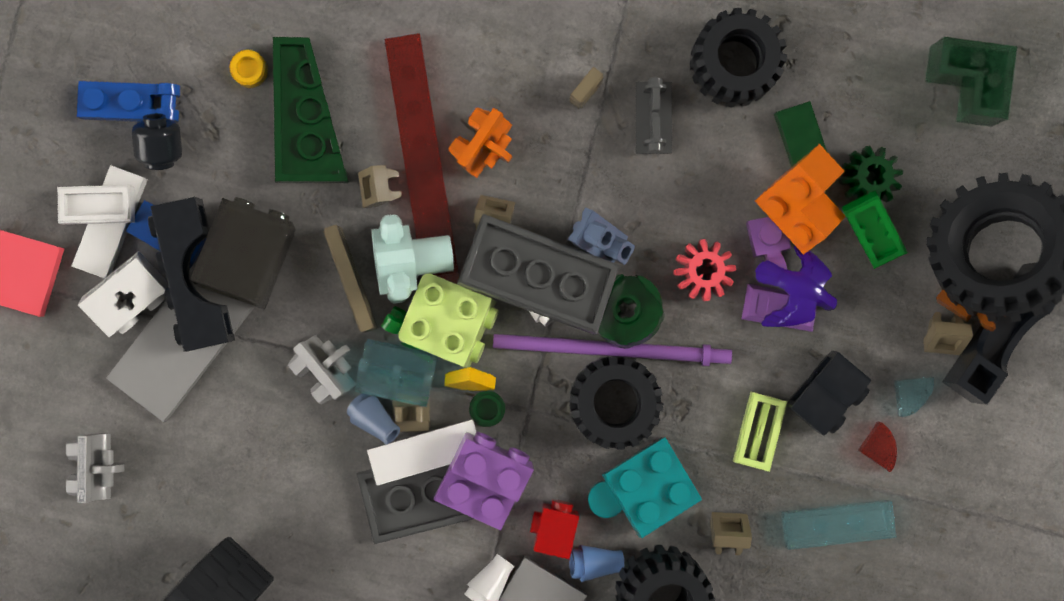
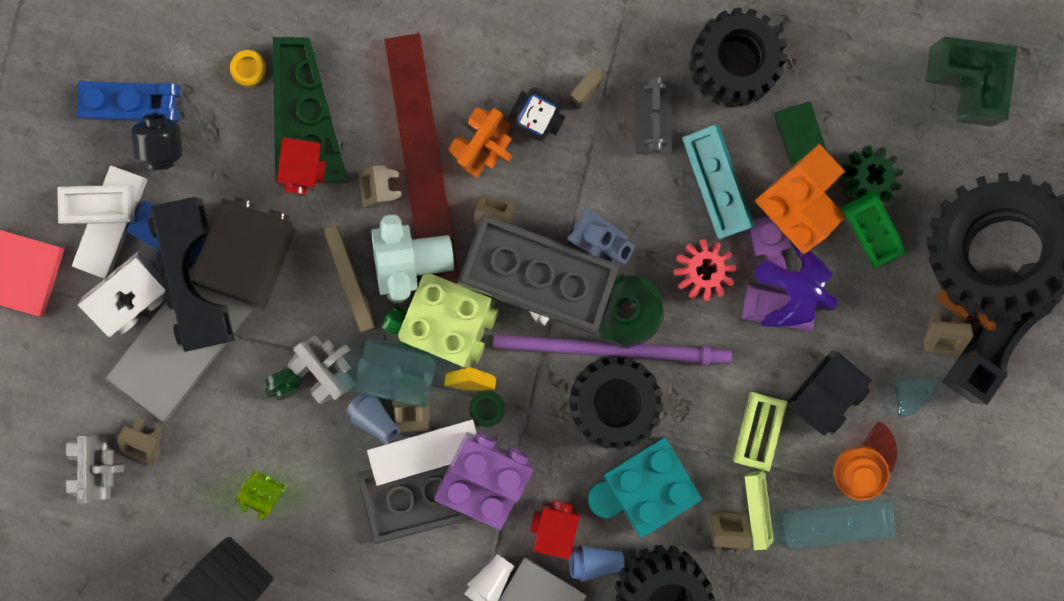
none -> dark tan tile [117,418,163,466]
none -> clear neon green tile [235,470,287,520]
none -> dark green plate [265,369,301,400]
none -> red brick [277,138,326,196]
none -> head [509,87,565,141]
none -> teal plate [682,124,755,240]
none -> yellowish green tile [745,471,774,550]
none -> orange plate [833,445,890,500]

